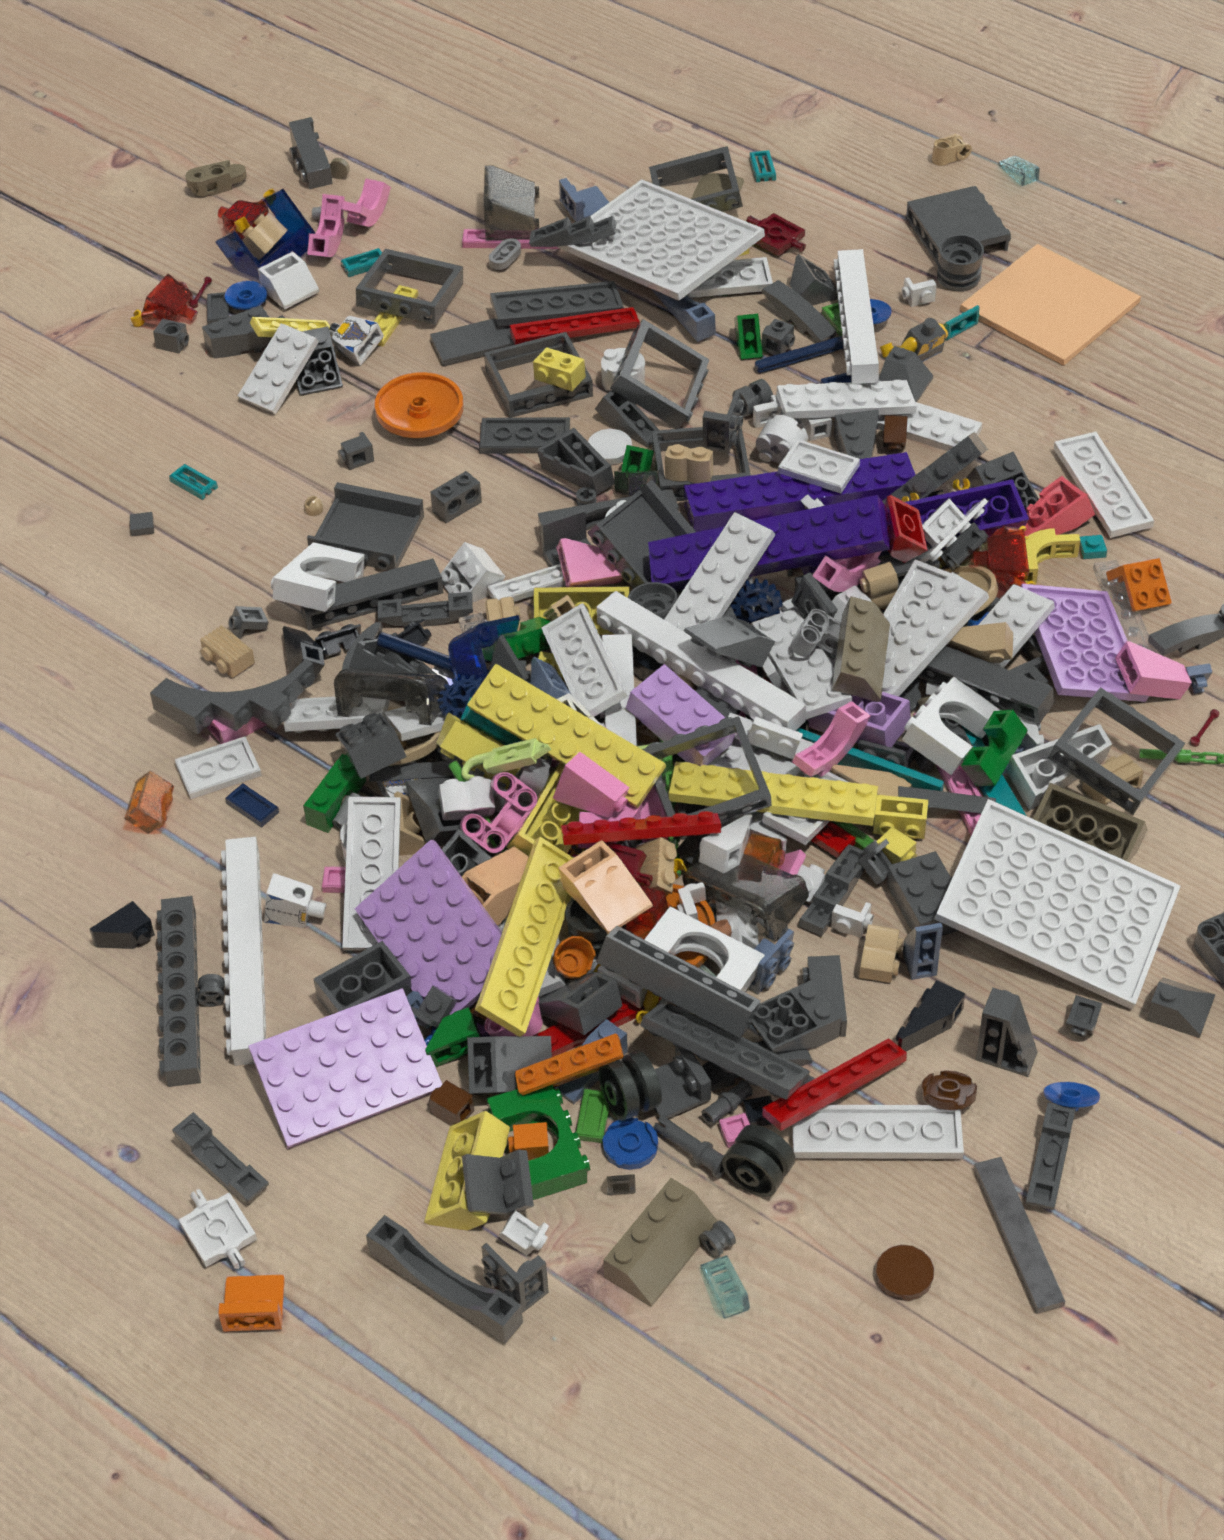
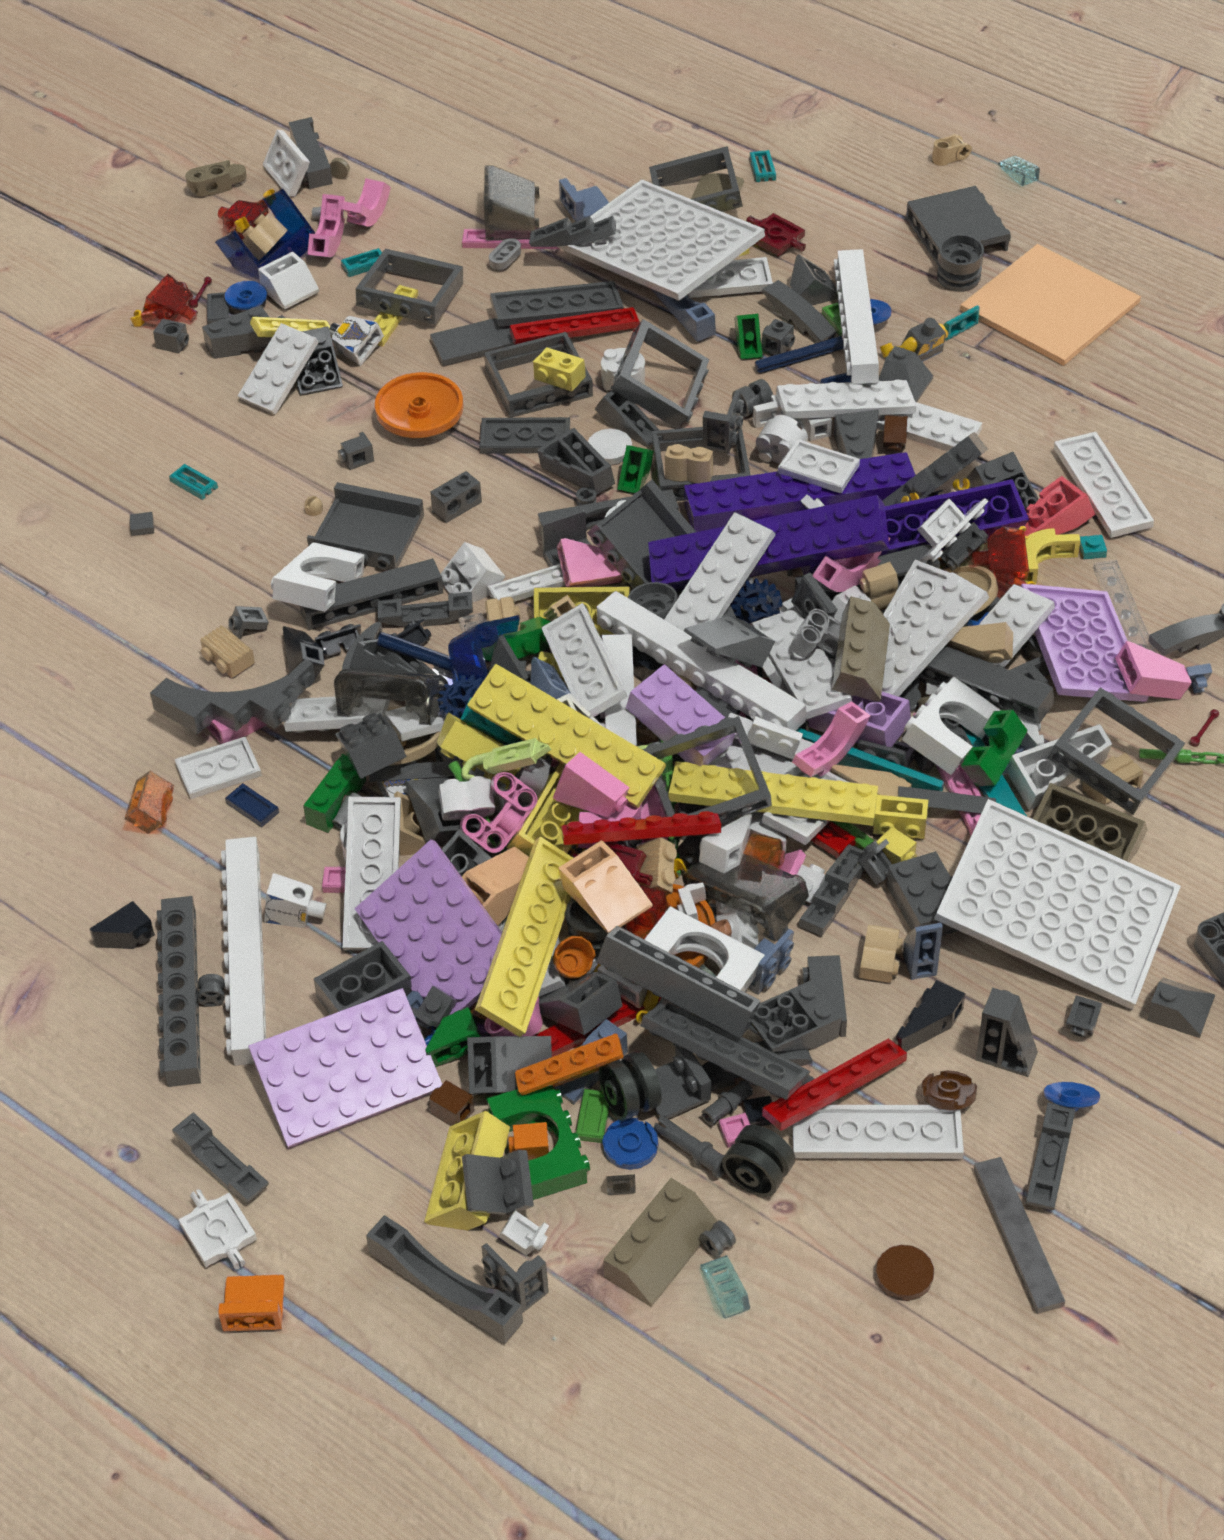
clear smoke slope [614,470,659,496] -> none
white bracket [831,902,874,938] -> none
red slope [885,495,928,563] -> none
white bracket [902,277,936,307] -> none
orange bracket [1106,558,1172,612] -> none
none -> white plate [263,130,310,197]

